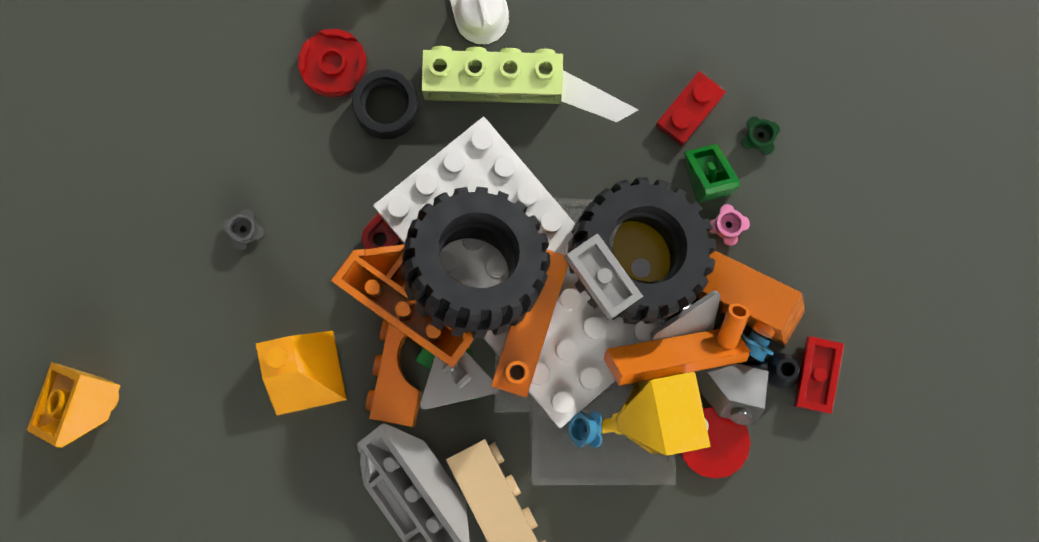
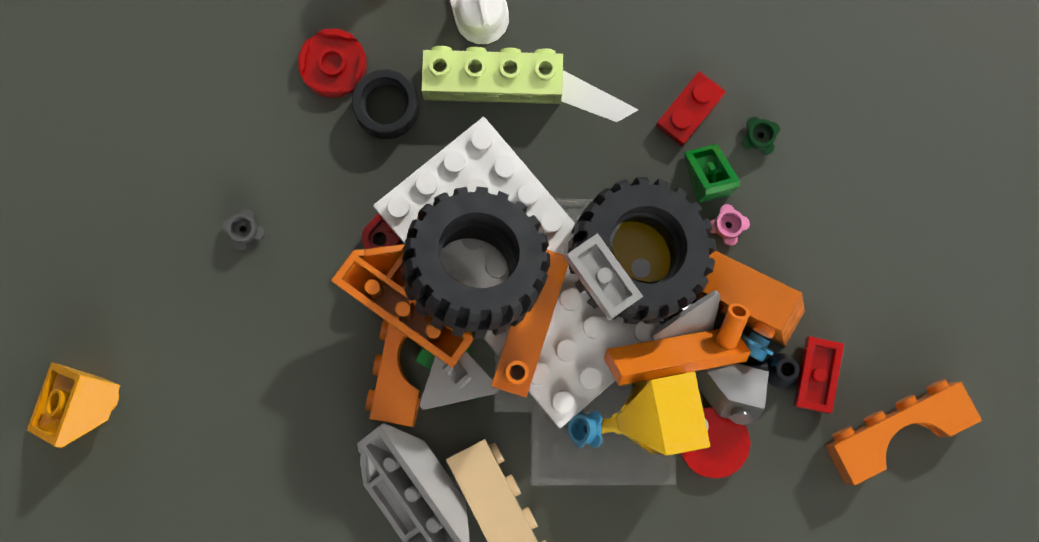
light orange slope [256,331,347,415] -> none
none -> orange arch [825,379,982,486]

